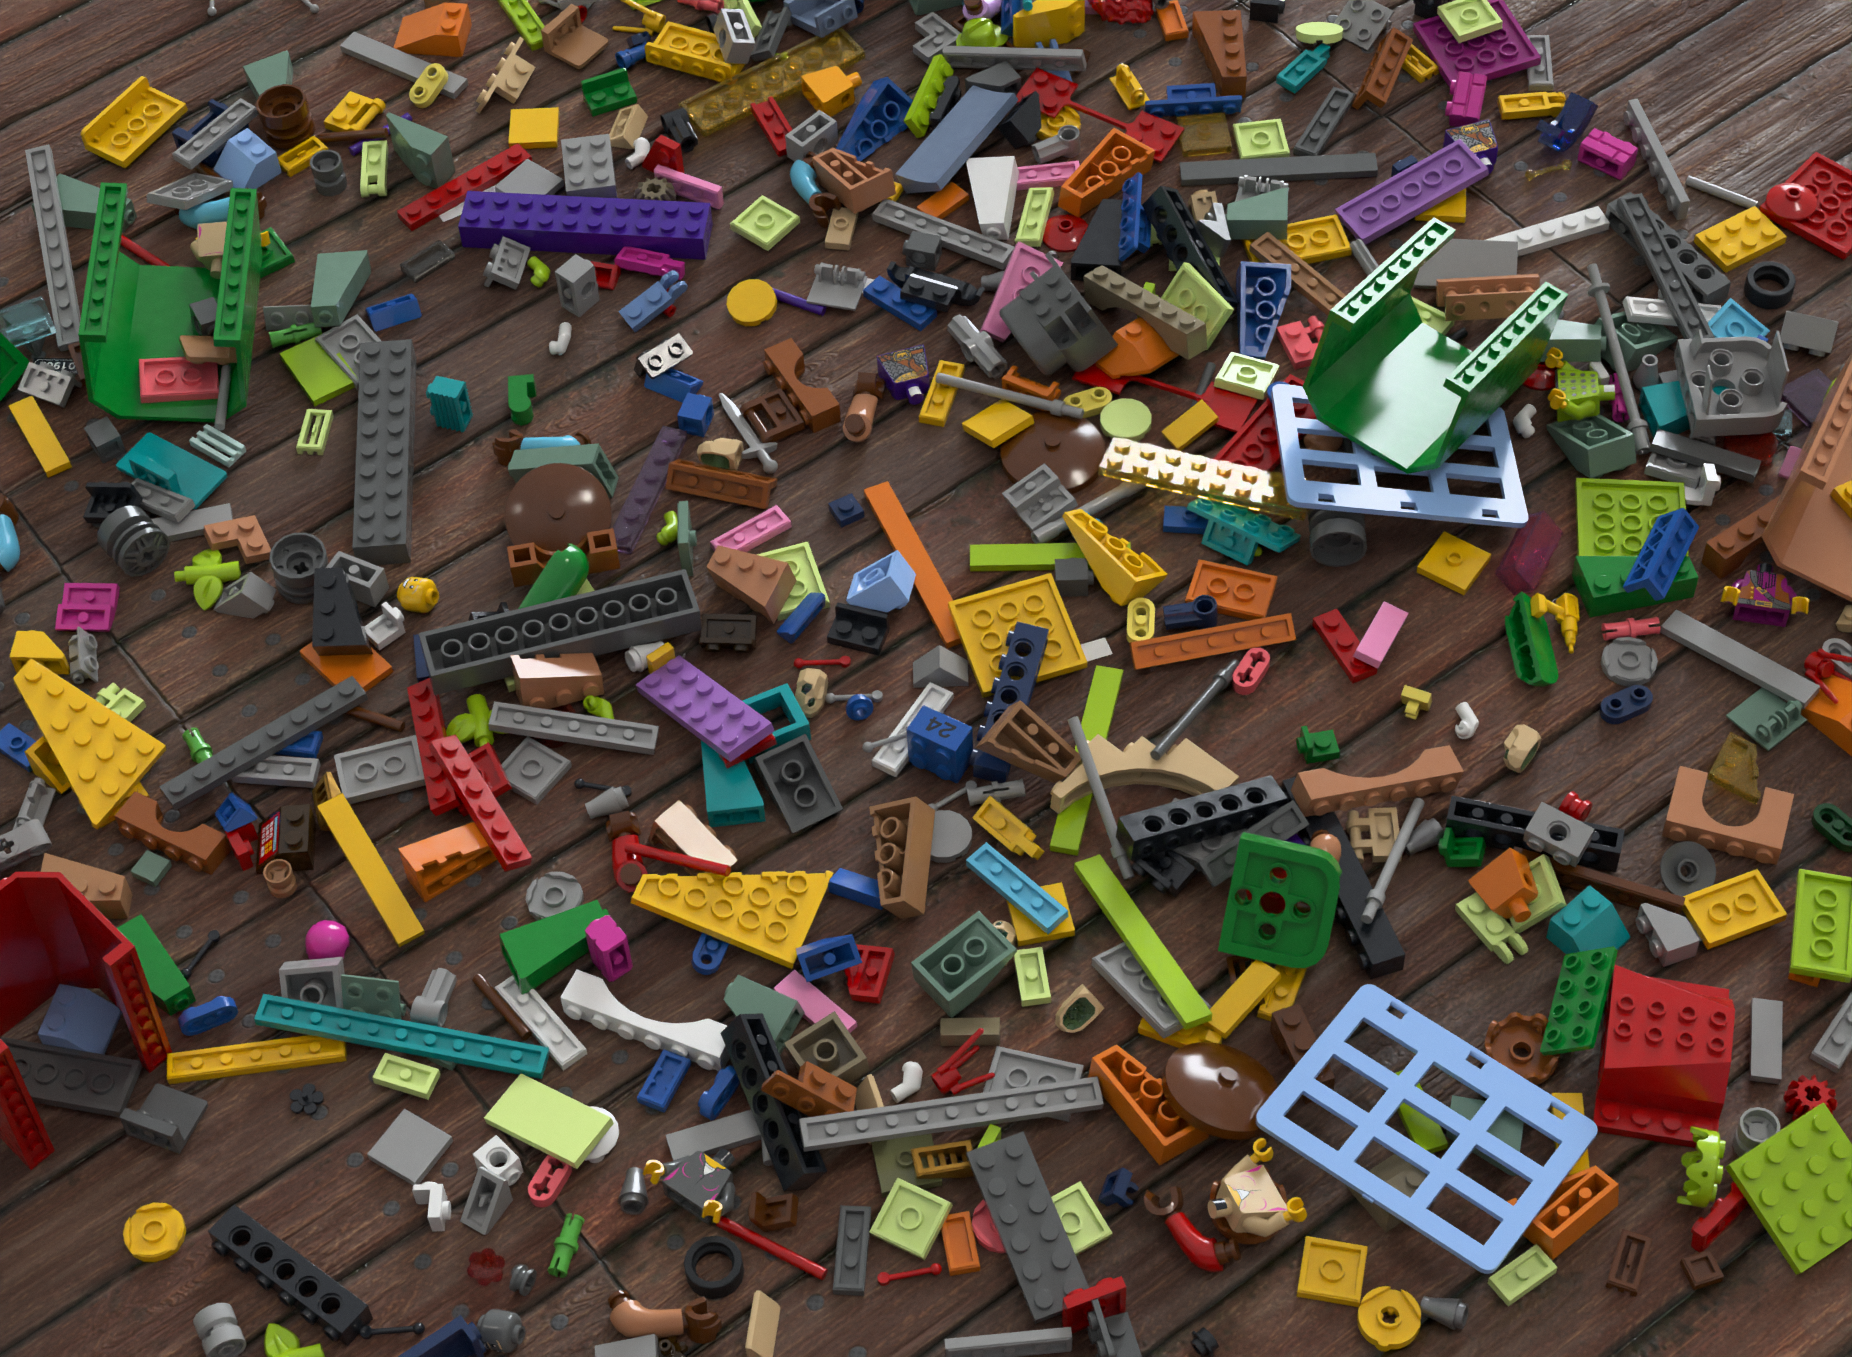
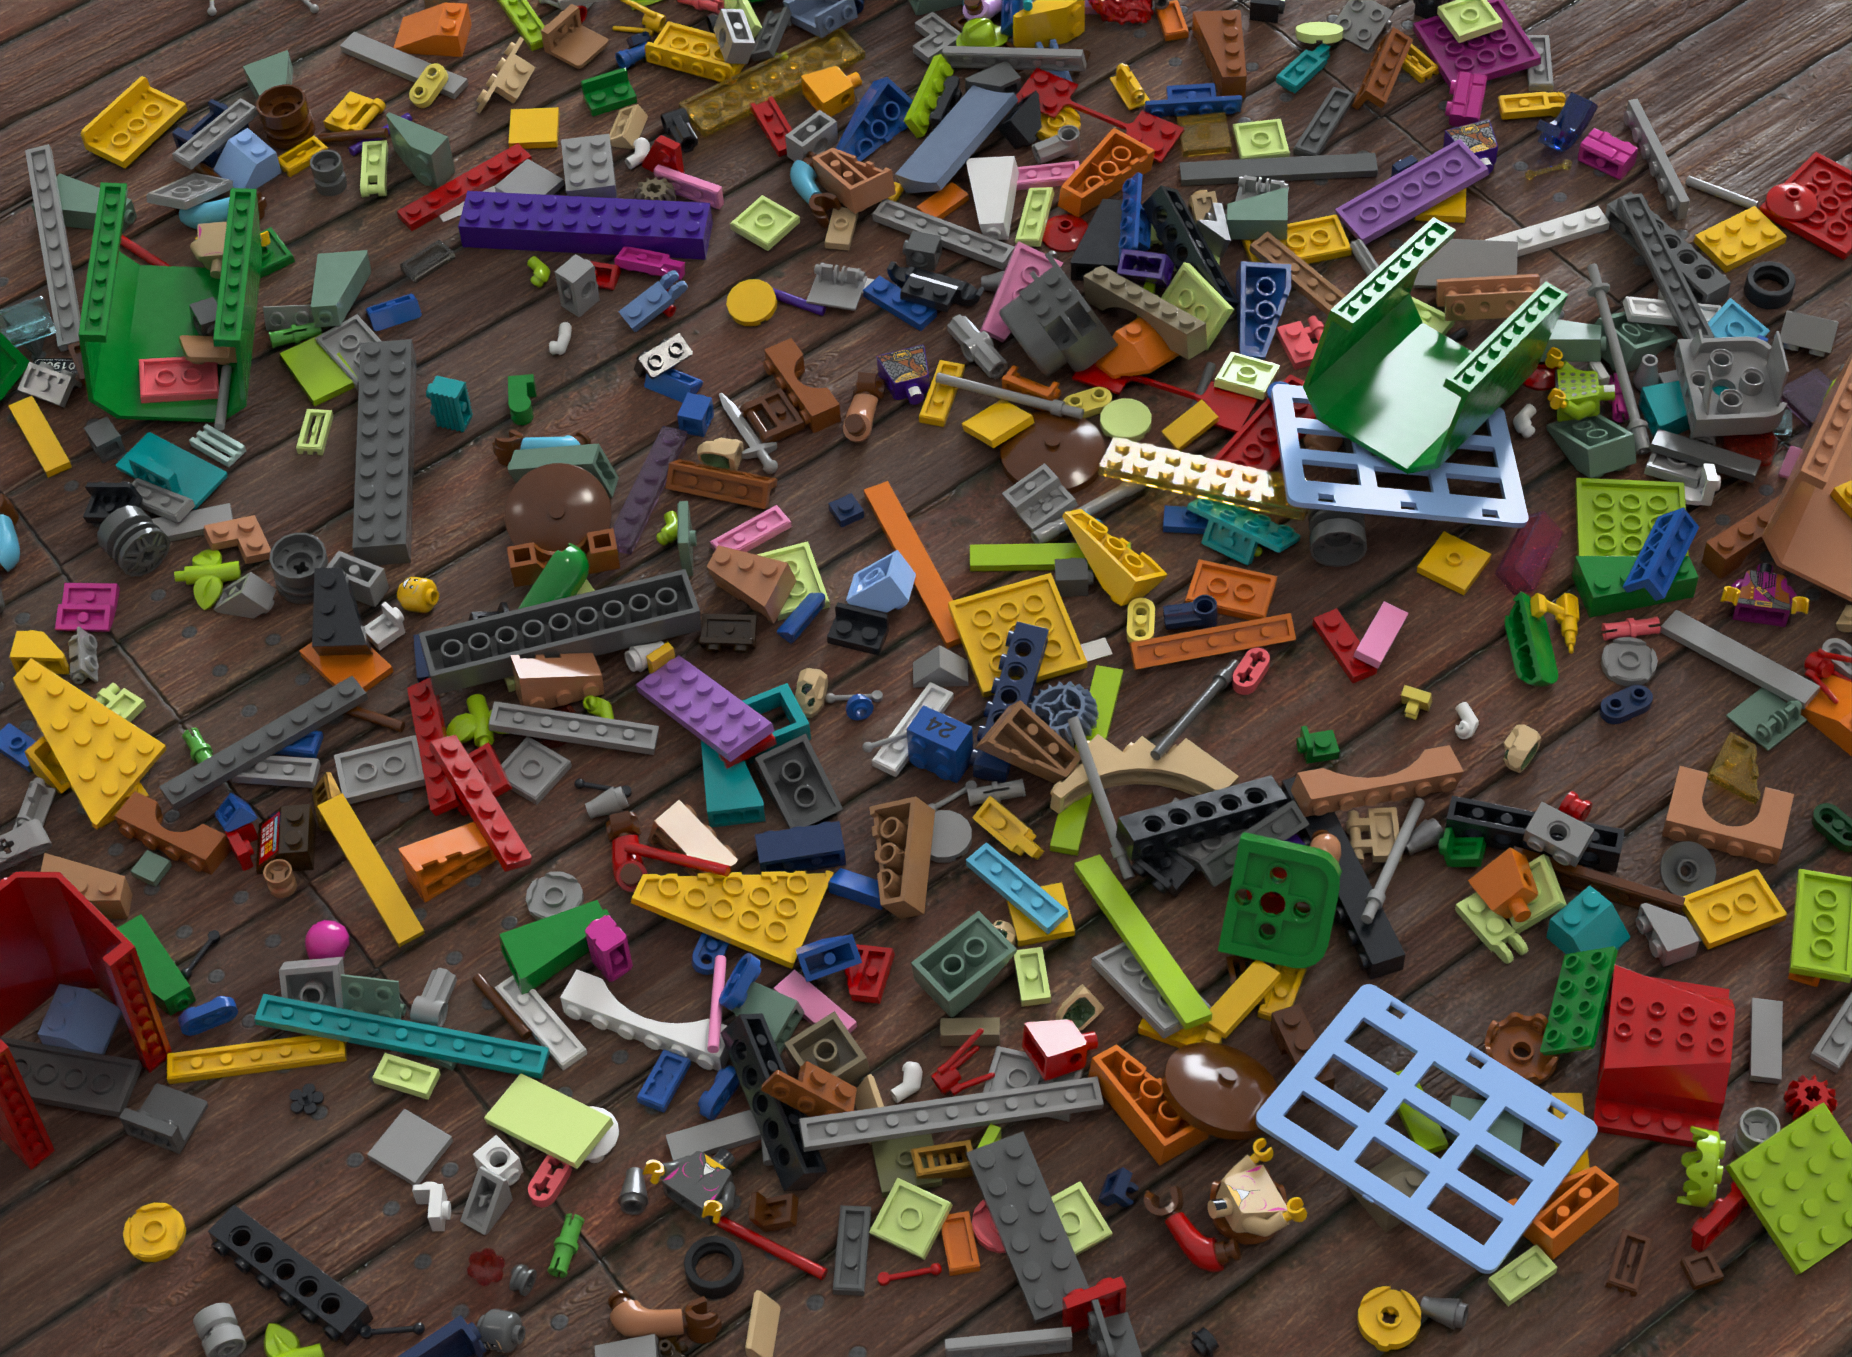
light grey bracket [483,236,530,289] -> none
red hinge [793,656,851,669] -> none
yellow tile [1297,1236,1368,1307] -> none
none -> bright pink bar [707,955,727,1053]
none -> blue plate [719,953,761,1010]
none -> dark blue brick [755,821,846,873]
none -> red torso [1022,1019,1098,1081]
none -> sand blue gear [1028,681,1099,748]
none -> dark purple torso [1117,249,1174,289]

